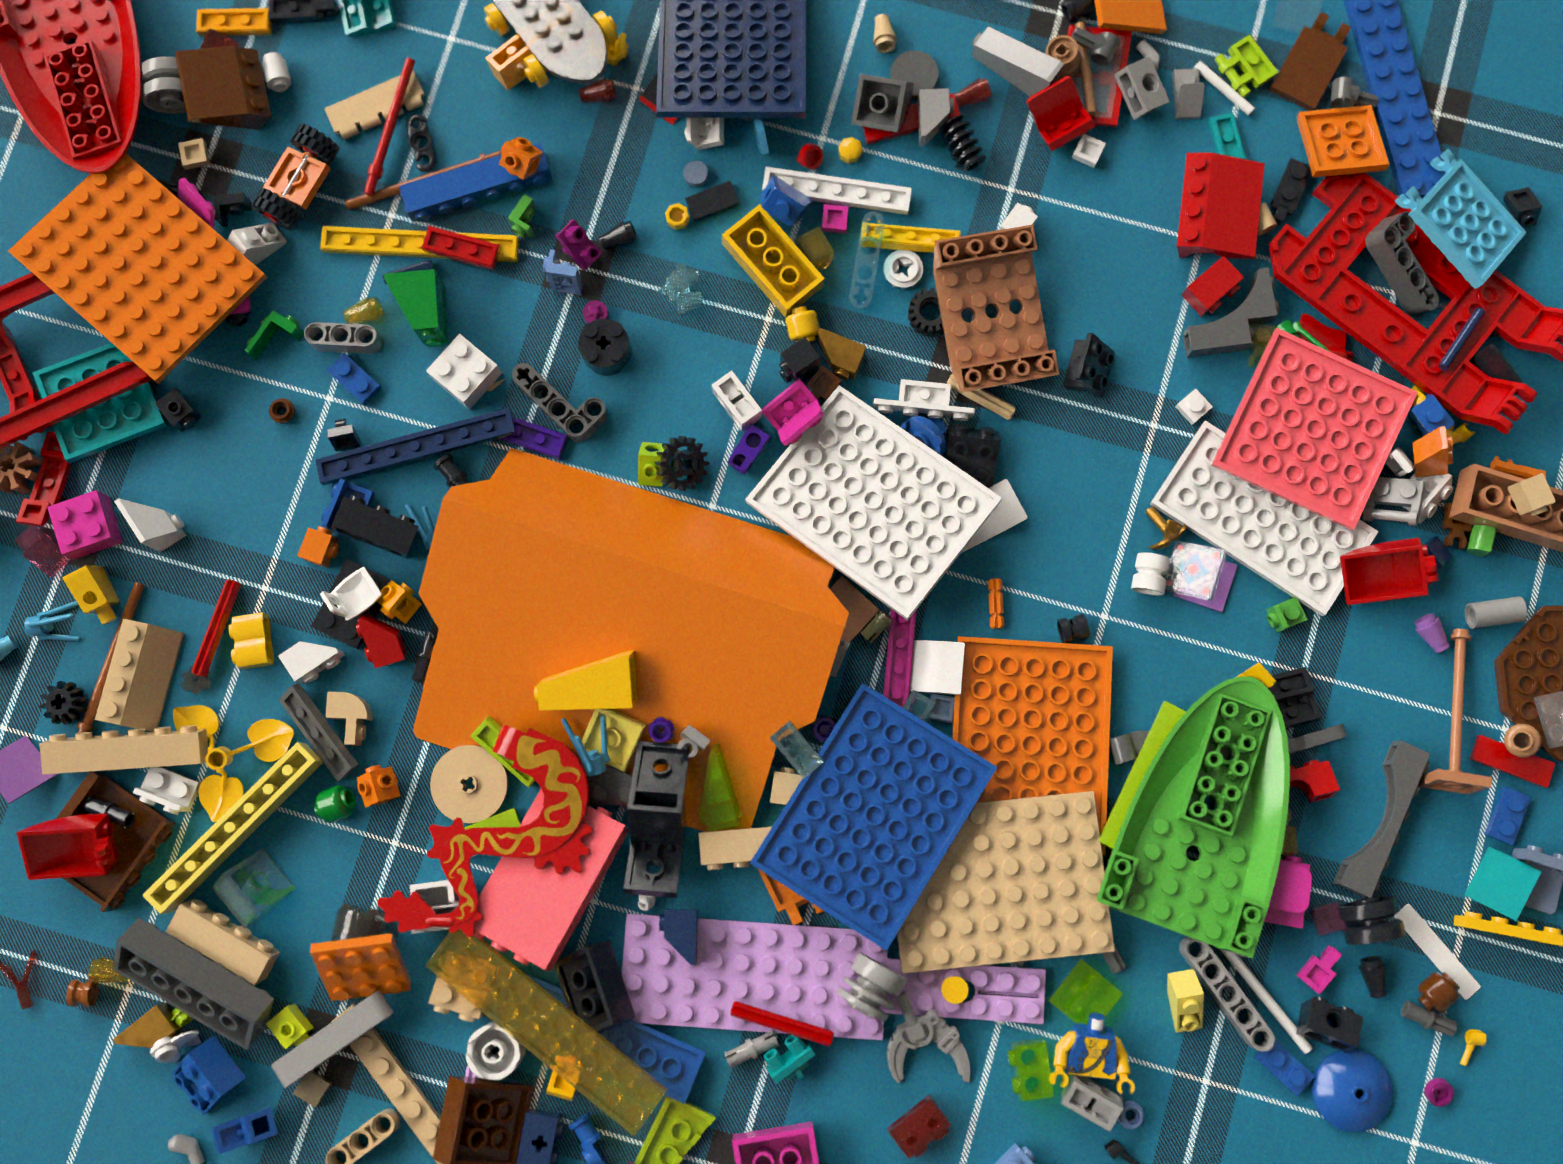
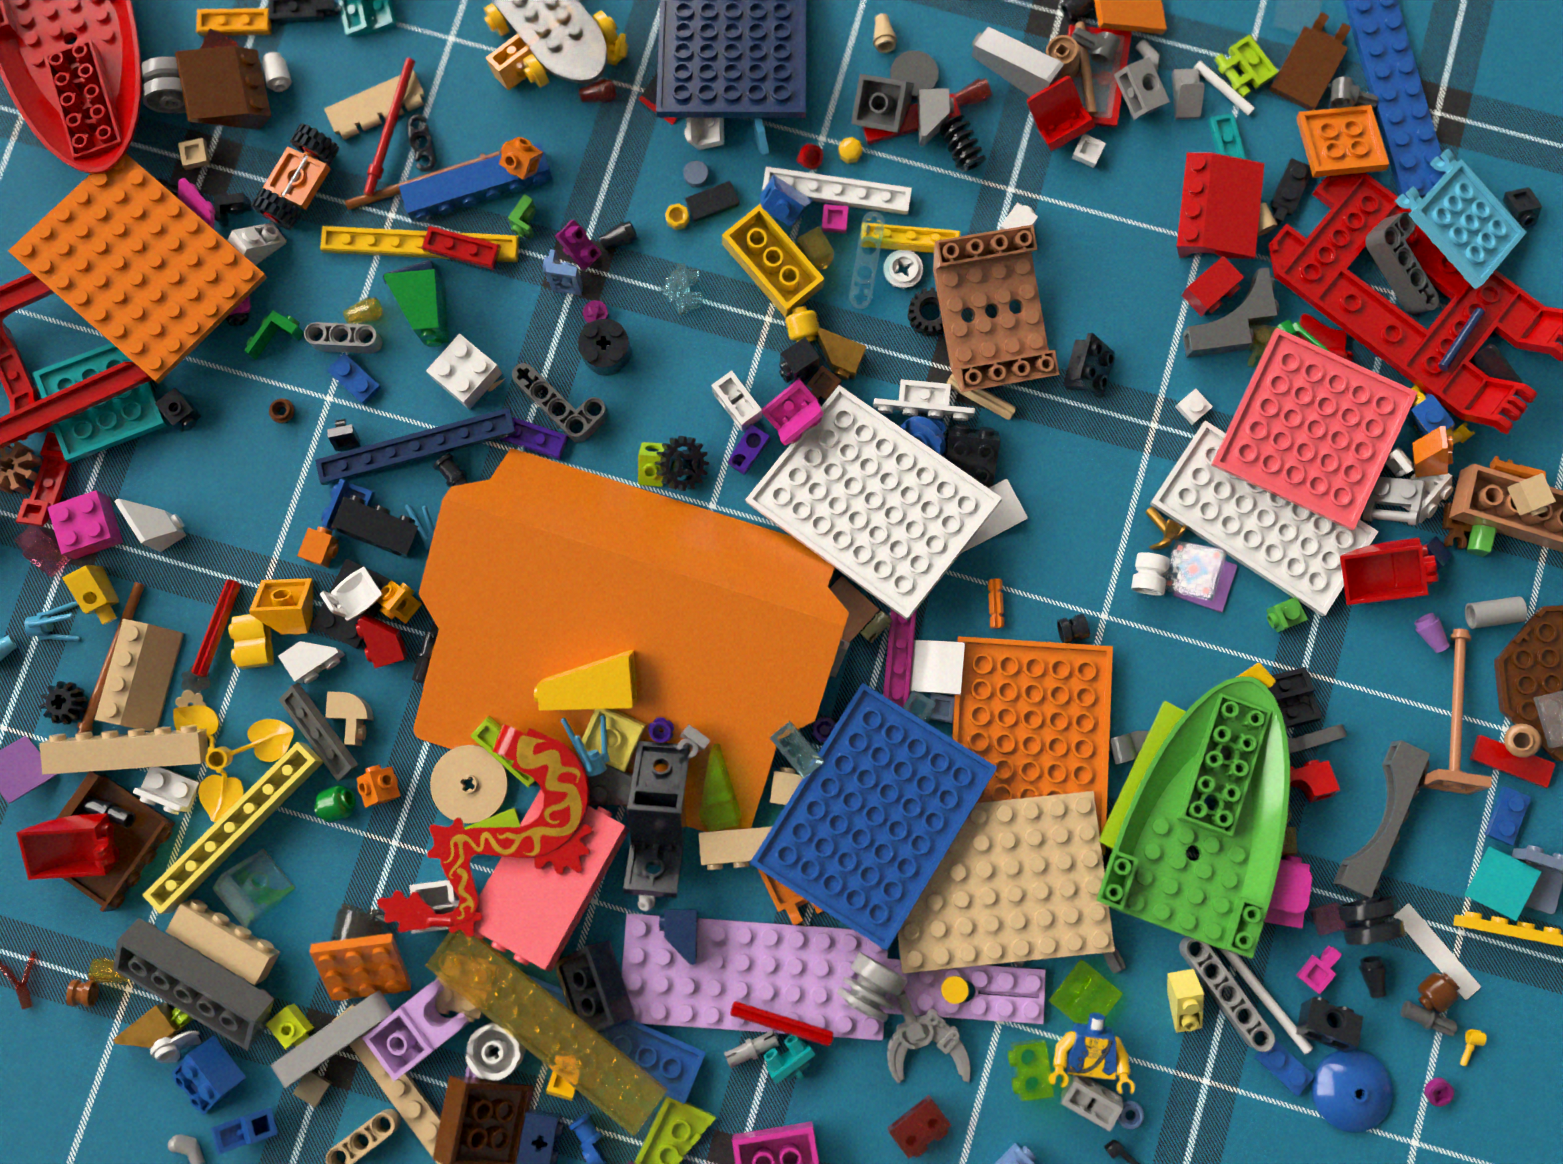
none -> tan plant [175,690,207,707]
none -> light orange slope [249,578,313,635]
none -> lavender brick [363,979,469,1081]

